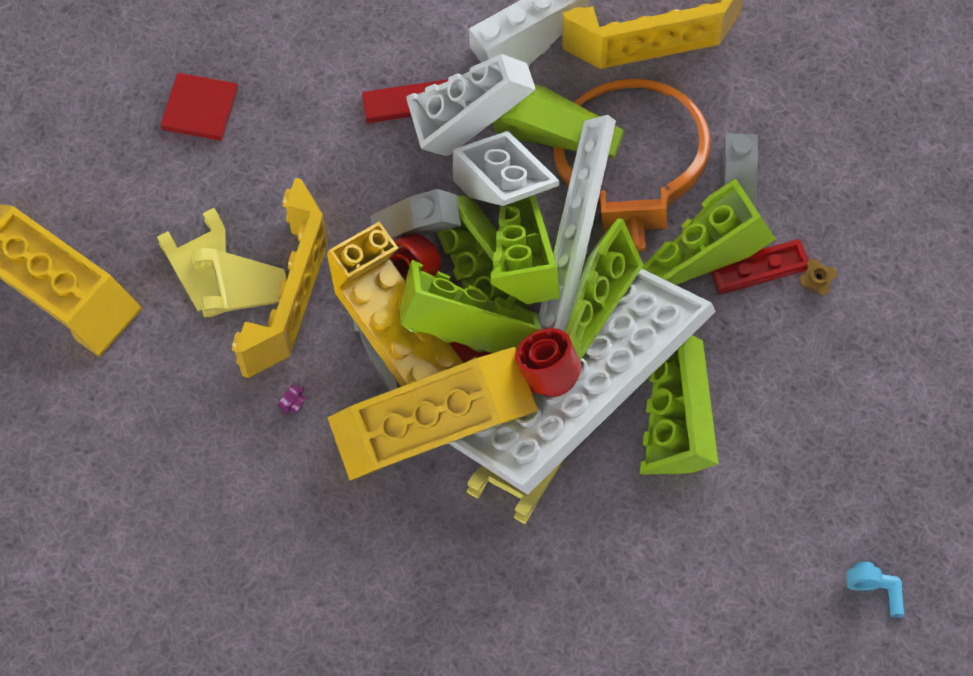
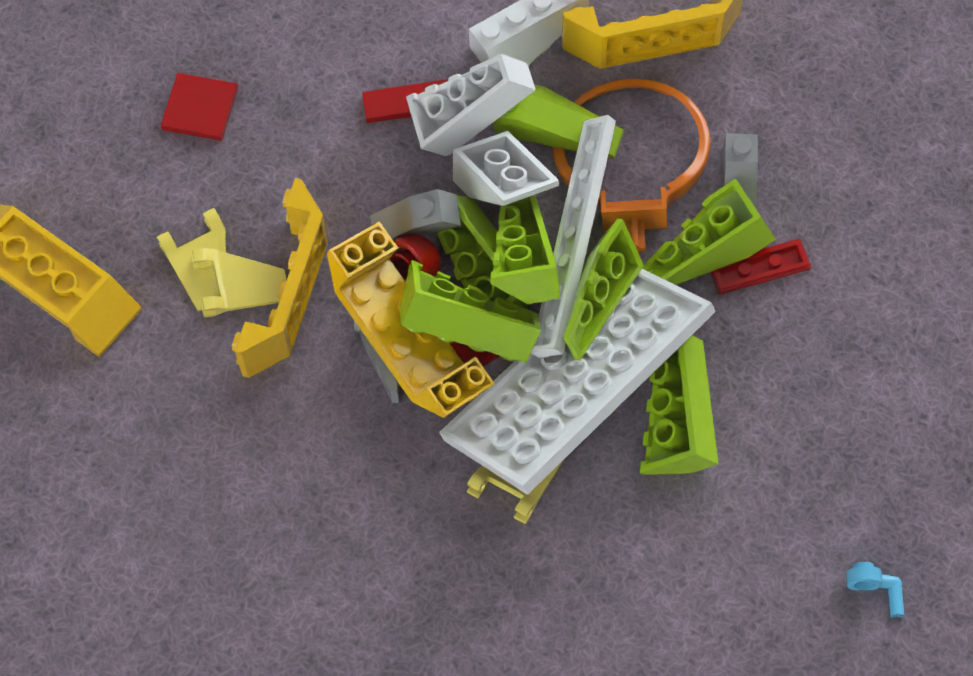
magenta plate [277,384,307,415] -> none
yellow slope [327,347,539,481] -> none
red piece [515,328,581,397] -> none
pearl gold plate [799,259,837,296] -> none

